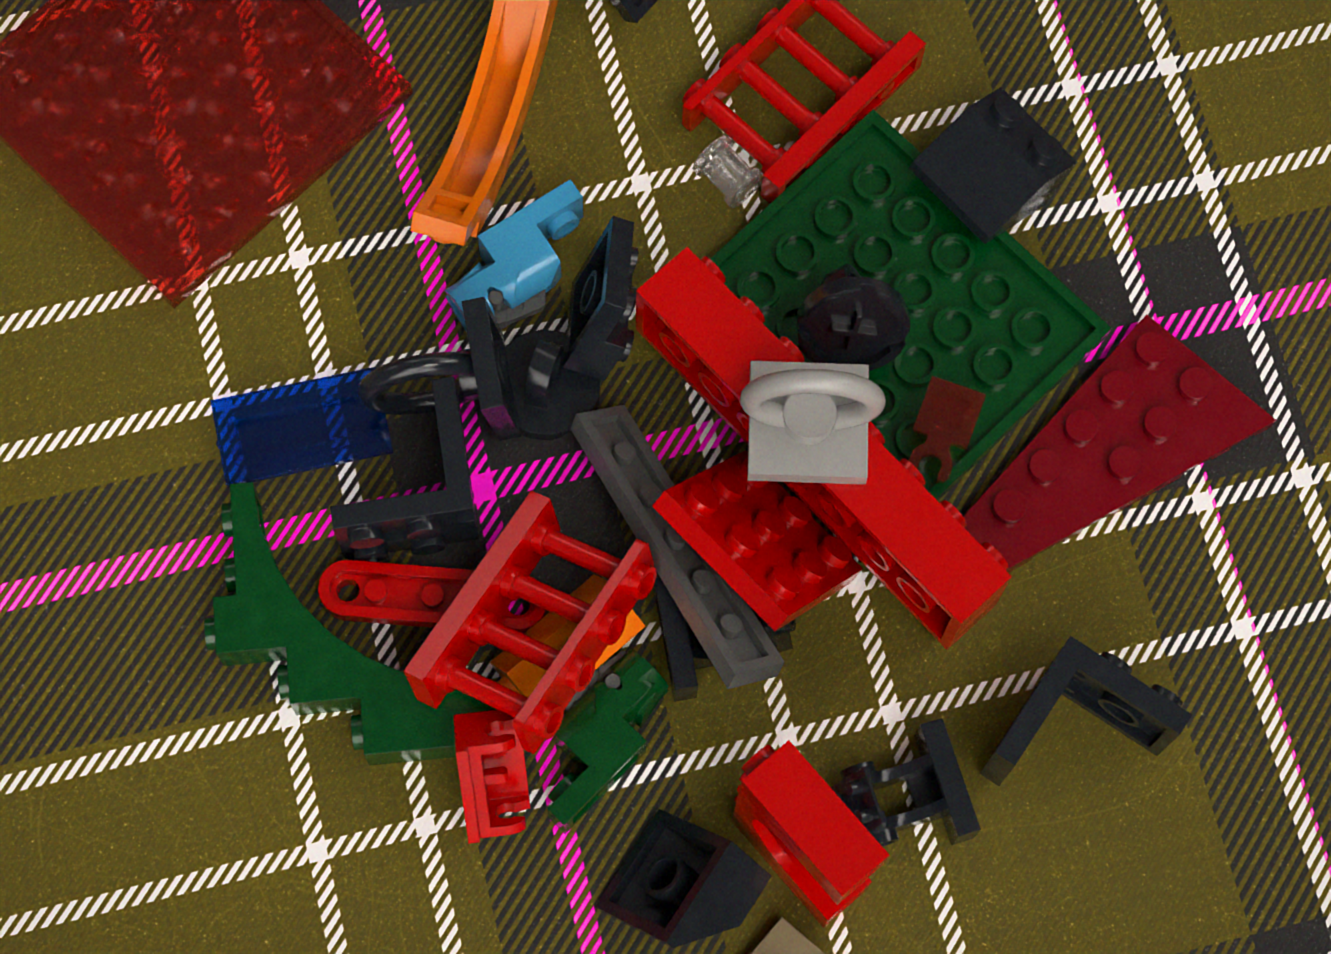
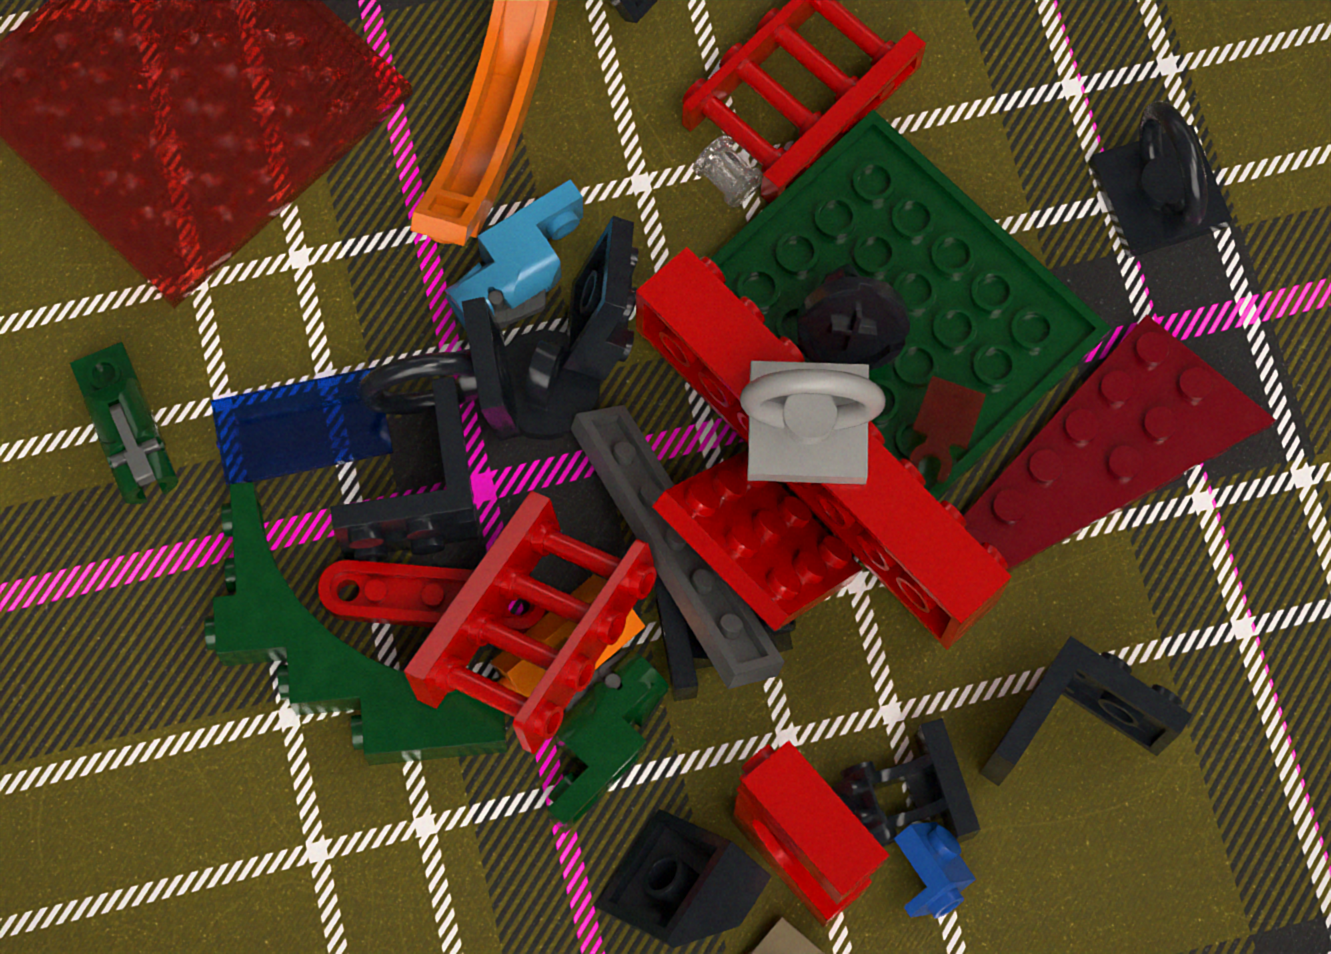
red hinge [454,710,531,844] -> none
black slope [909,87,1077,244] -> none
none -> dark green plate [70,342,179,504]
none -> blue bracket [894,822,976,919]
none -> black tile [1088,101,1232,259]

